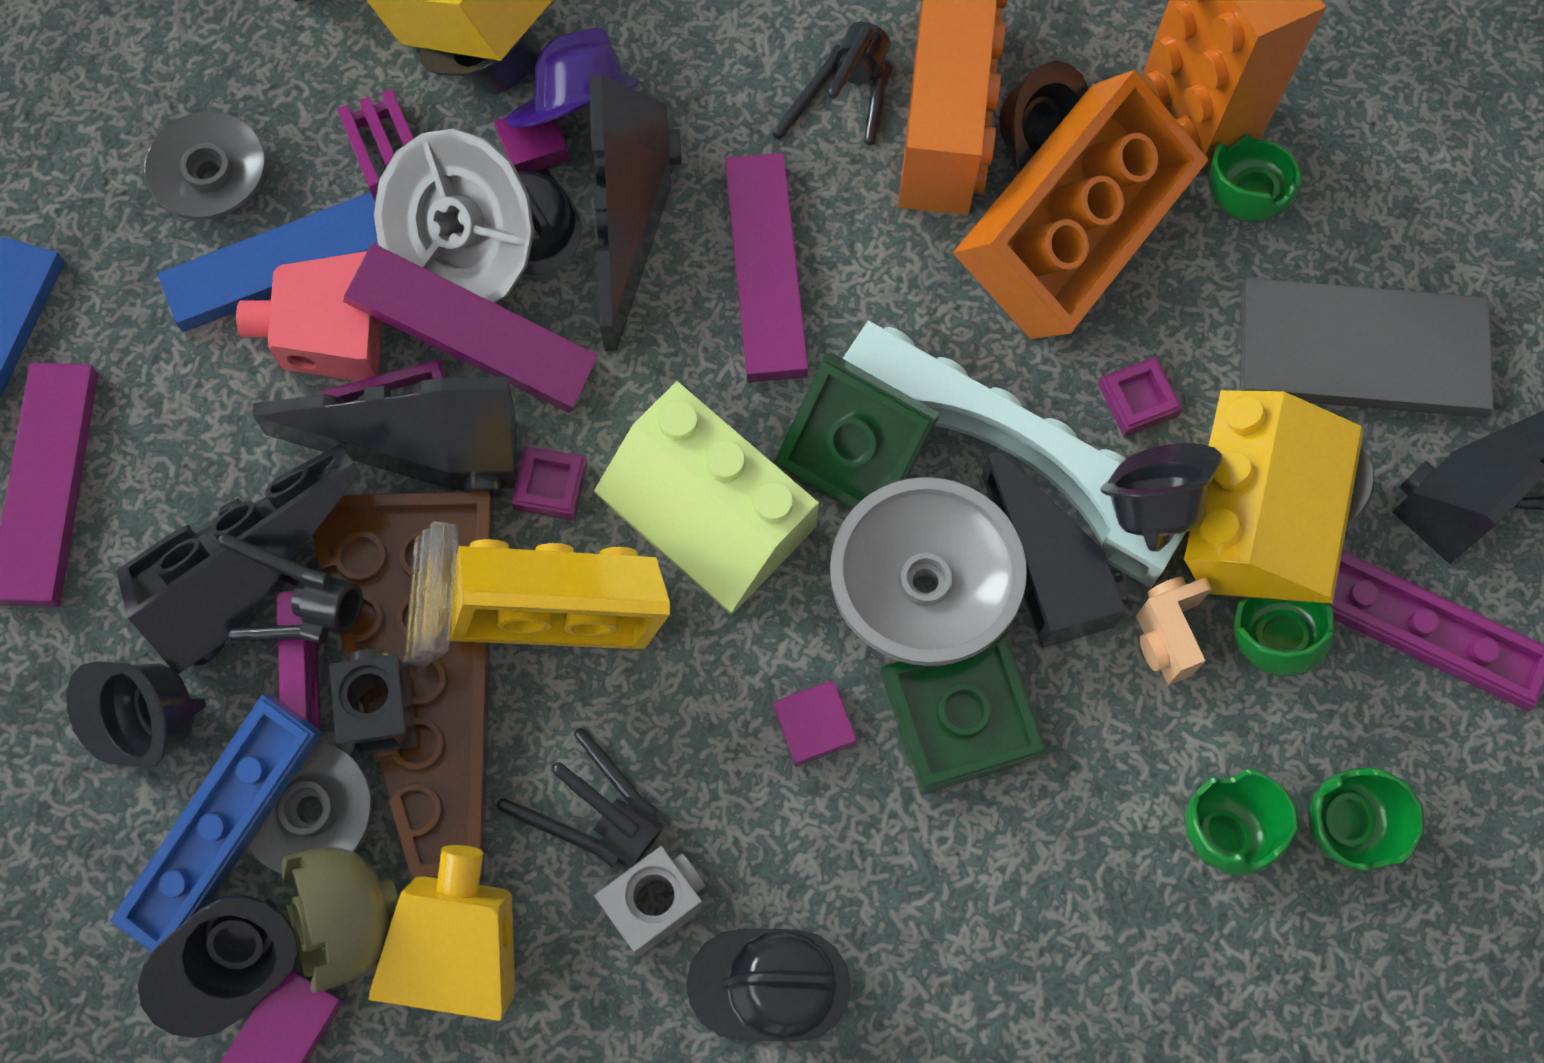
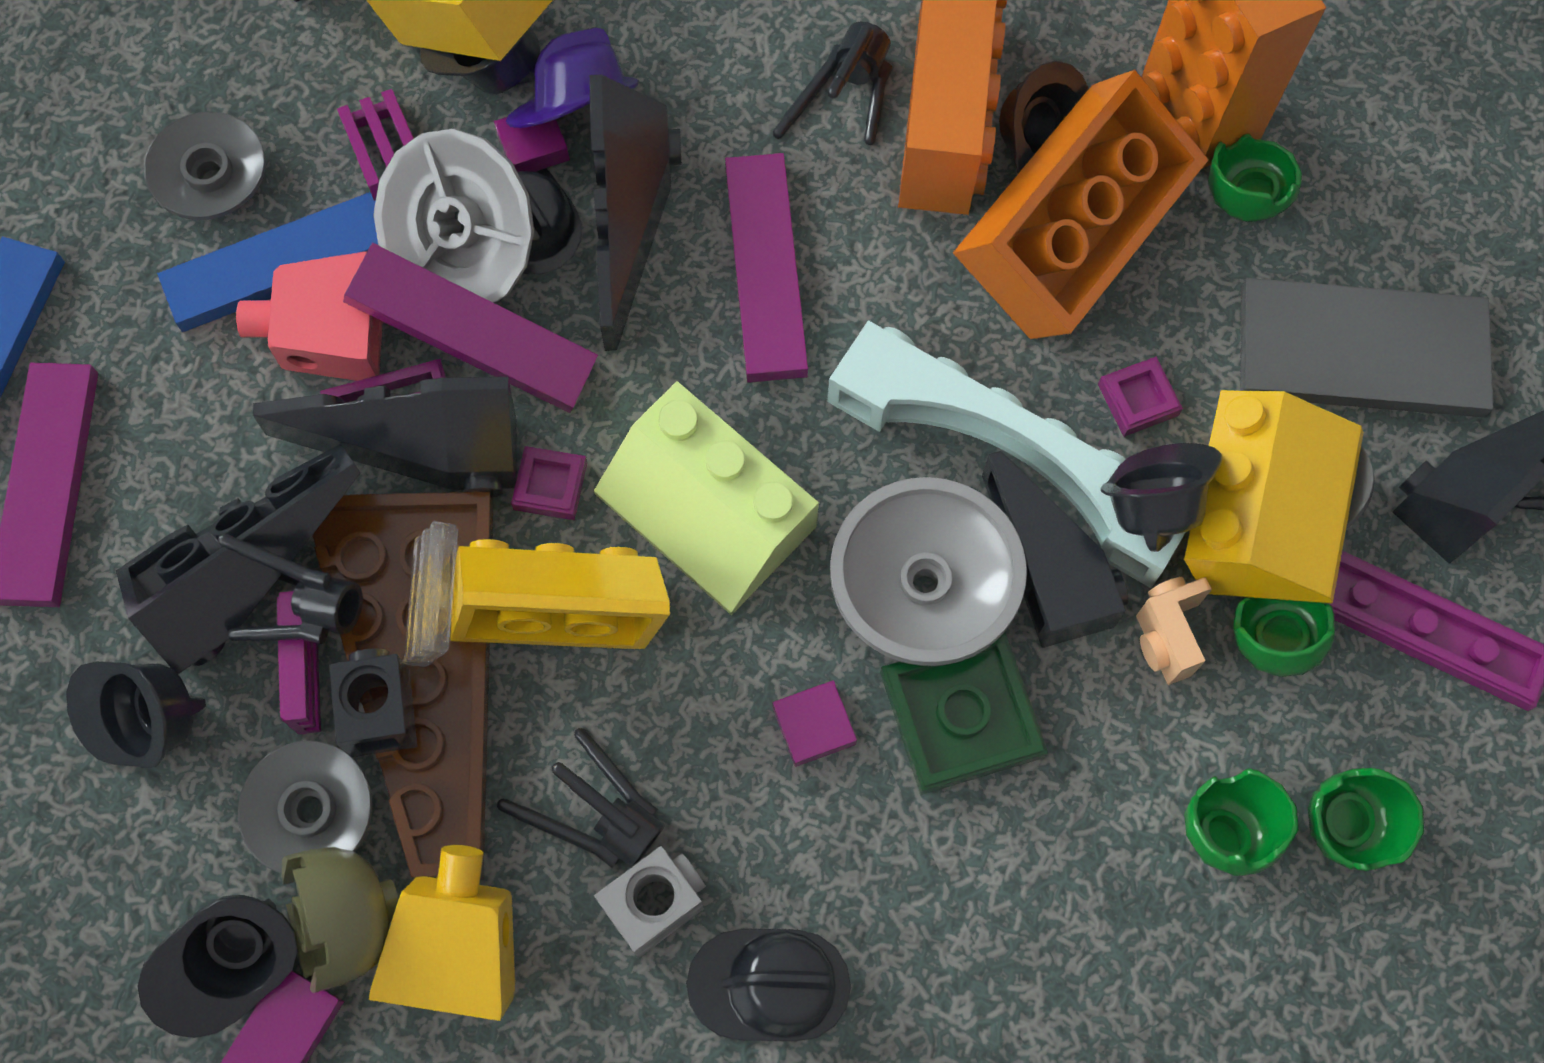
blue tile [110,695,324,953] -> none
dark green plate [773,352,941,509] -> none

